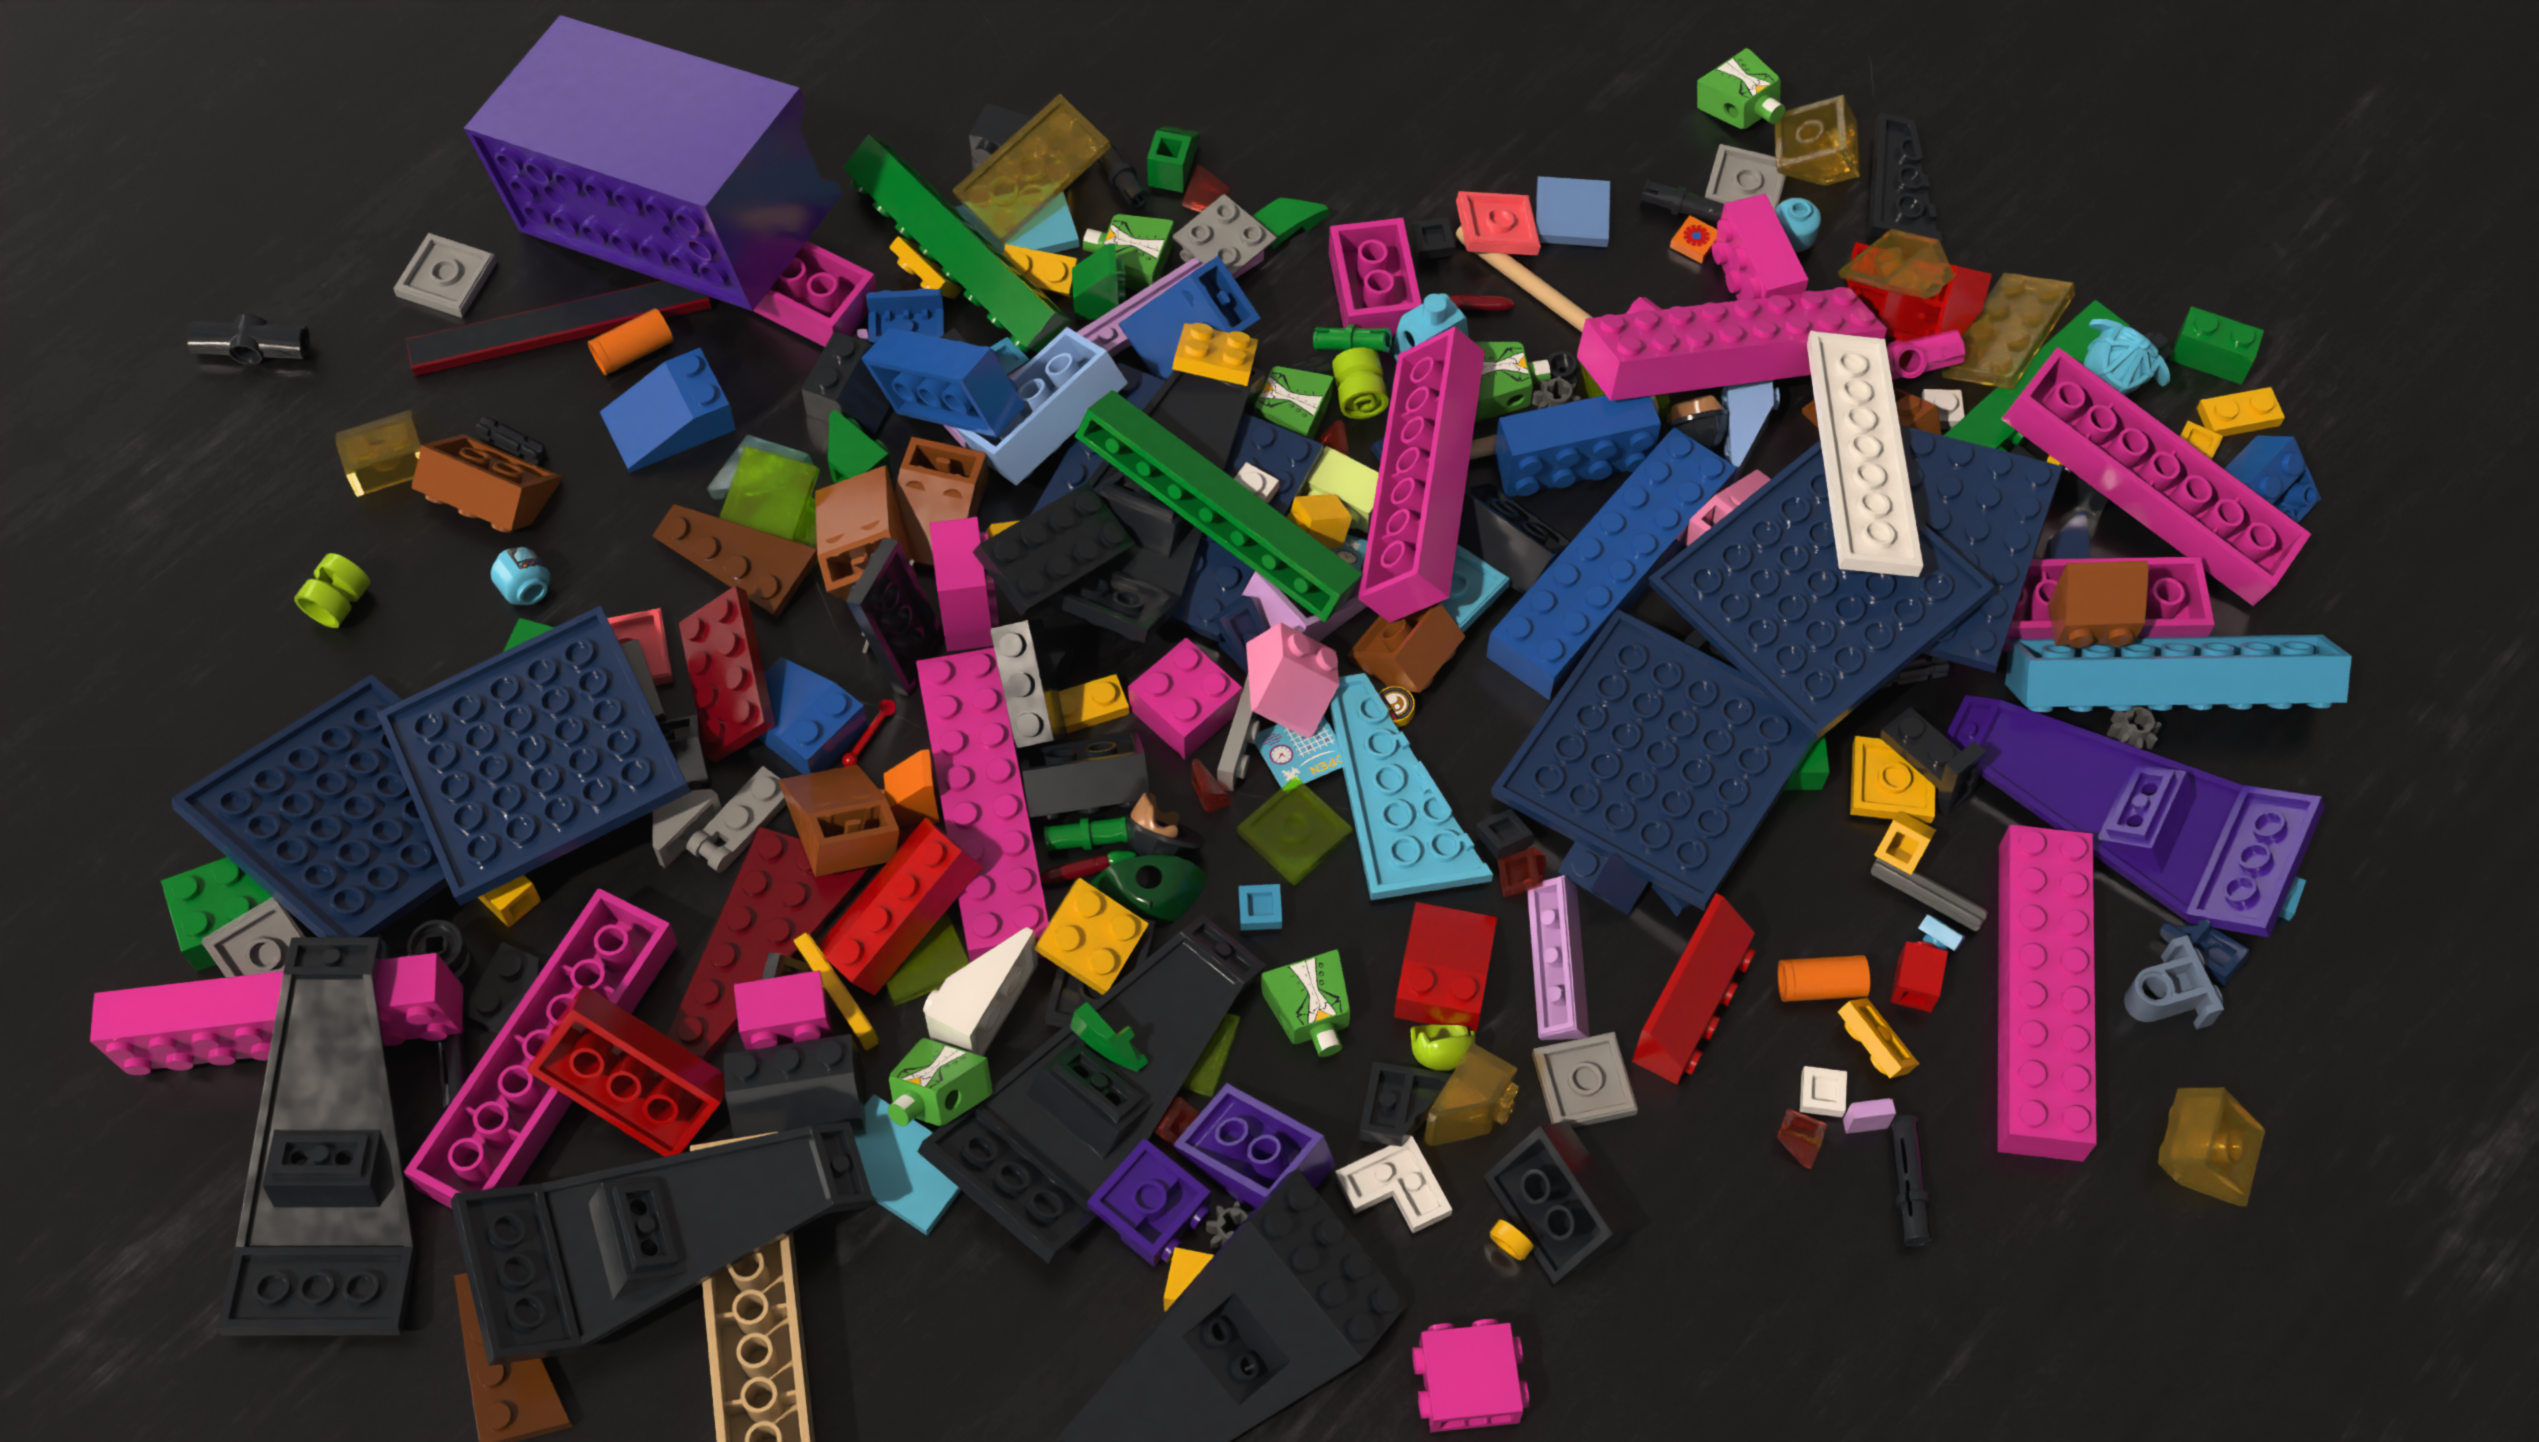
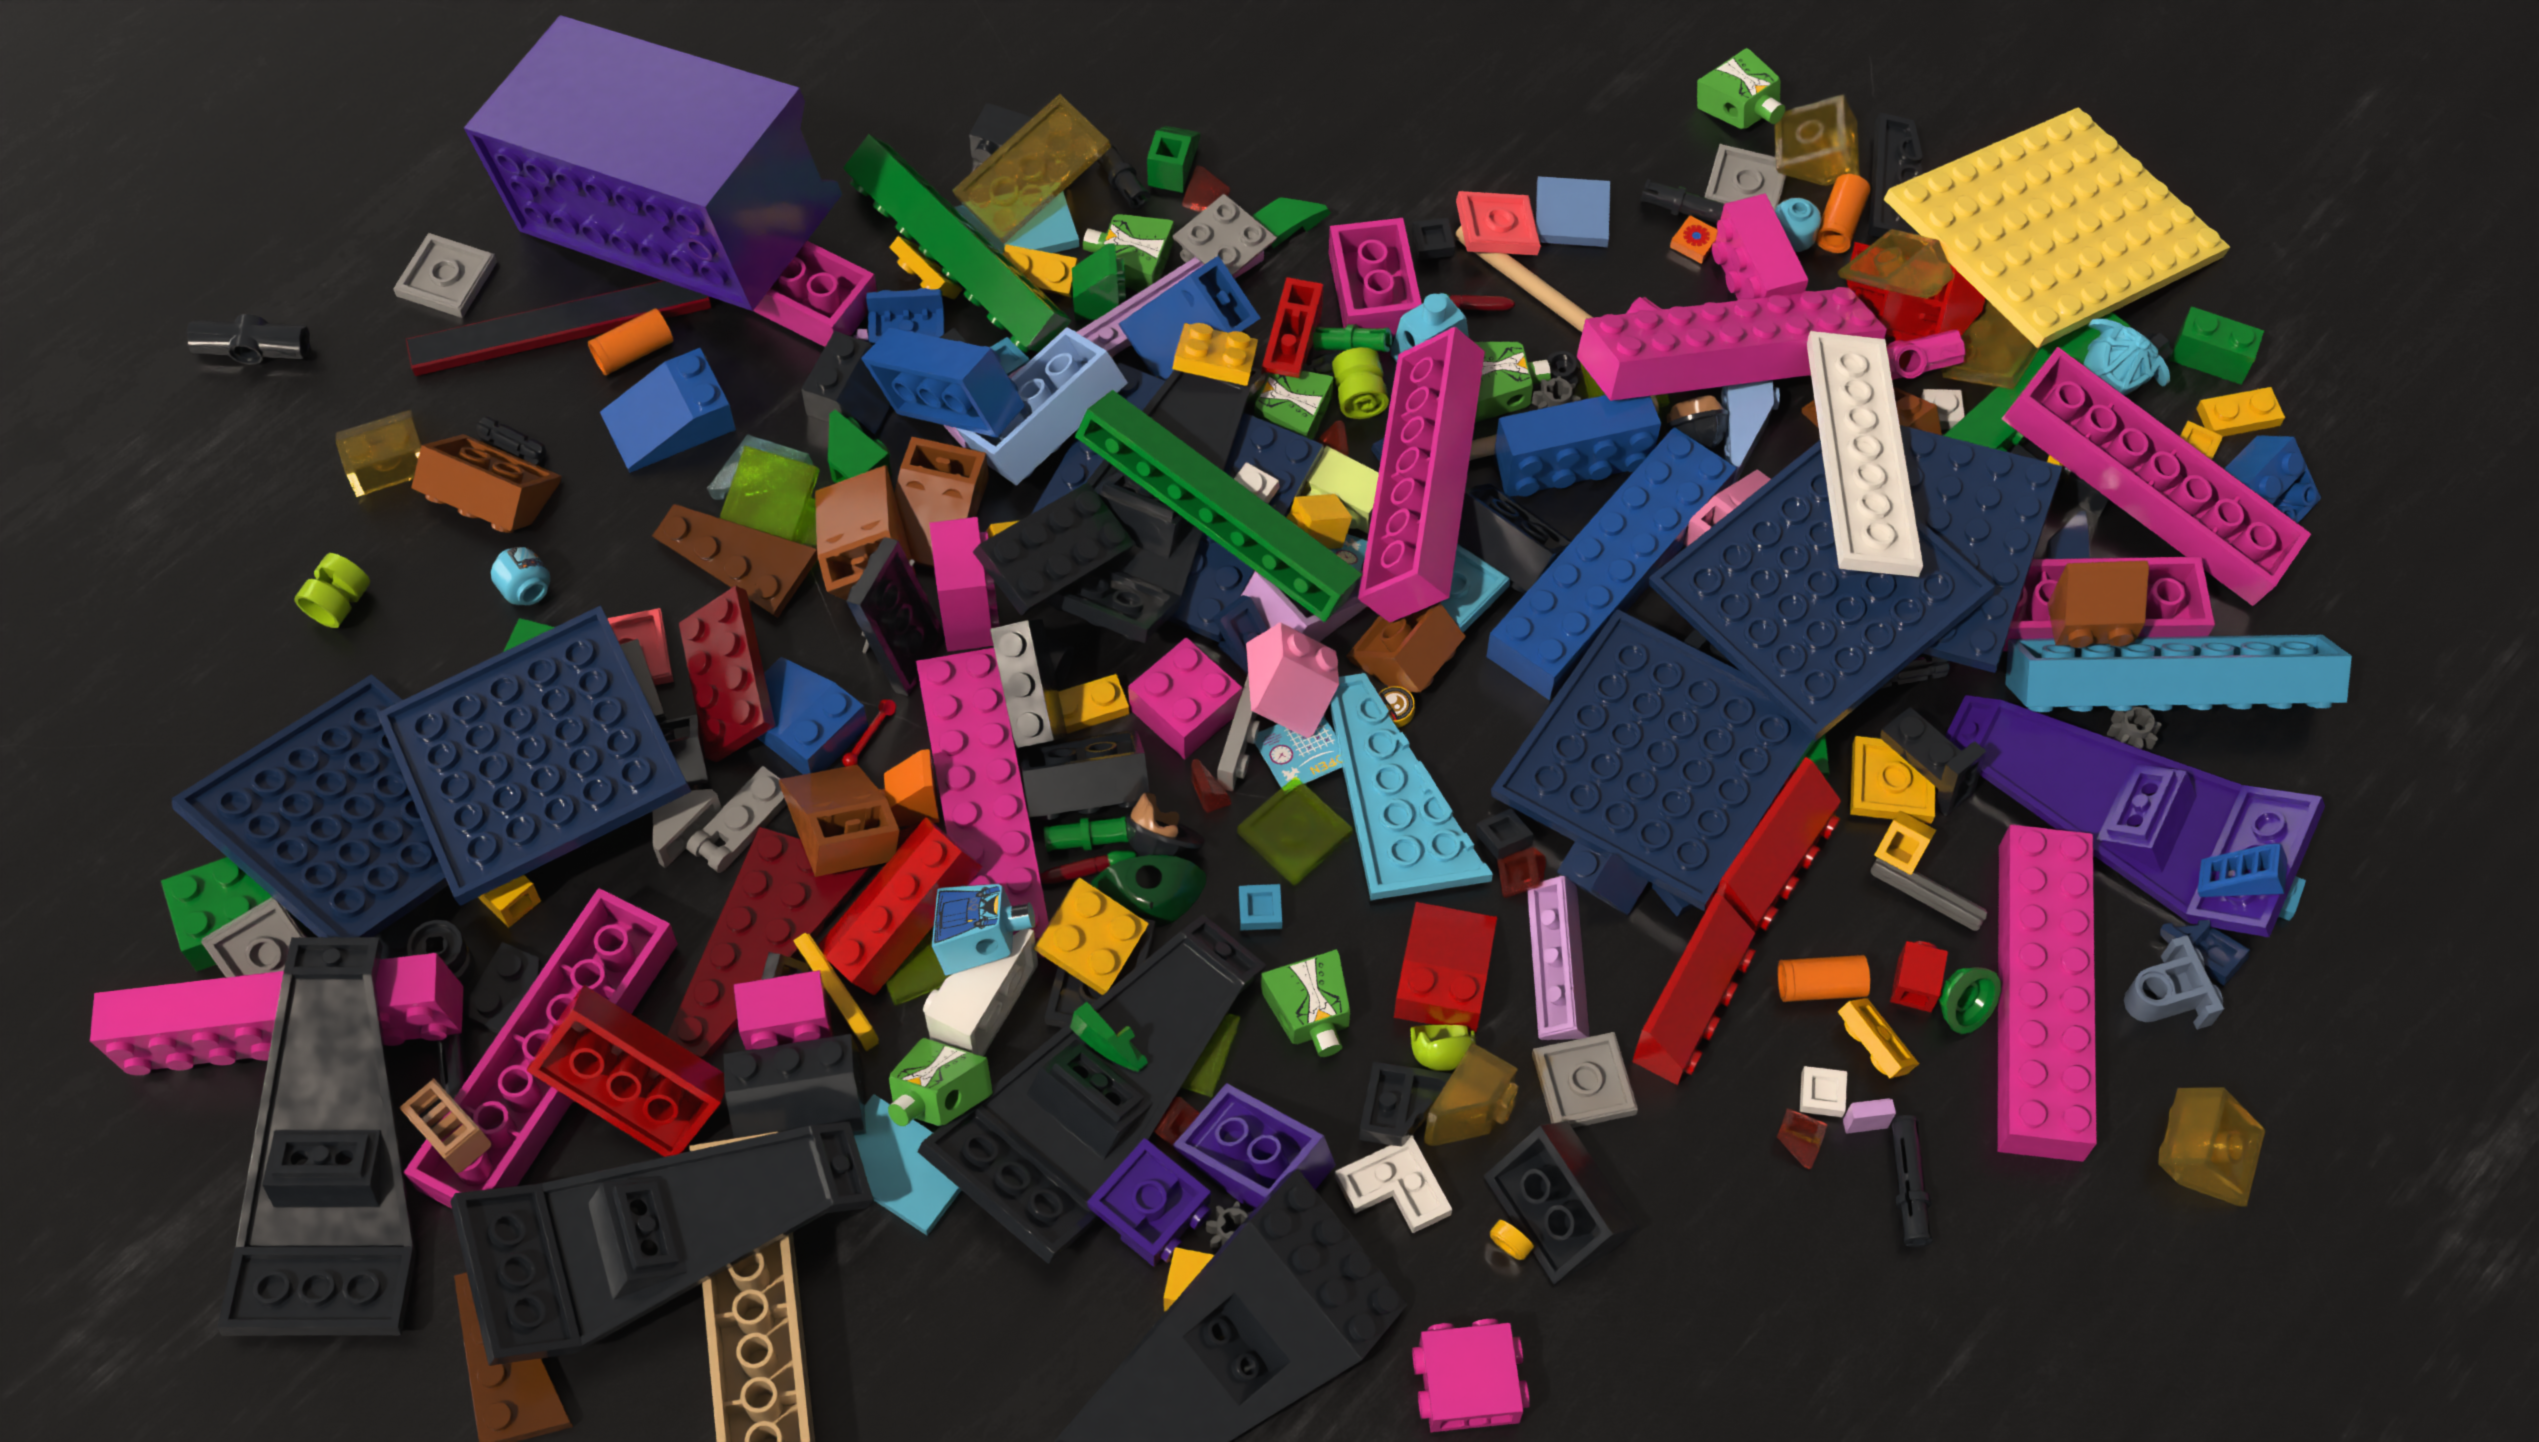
plate [1919,914,1965,951] -> none
none -> medium nougat slope [399,1079,491,1173]
none -> torso [932,884,1035,976]
none -> red slope [1262,277,1323,378]
none -> red slope [1716,757,1841,934]
none -> orange pin [1815,174,1871,253]
none -> light yellow plate [1884,108,2230,348]
none -> green piece [1939,967,2001,1034]
none -> blue slope [2198,844,2288,897]

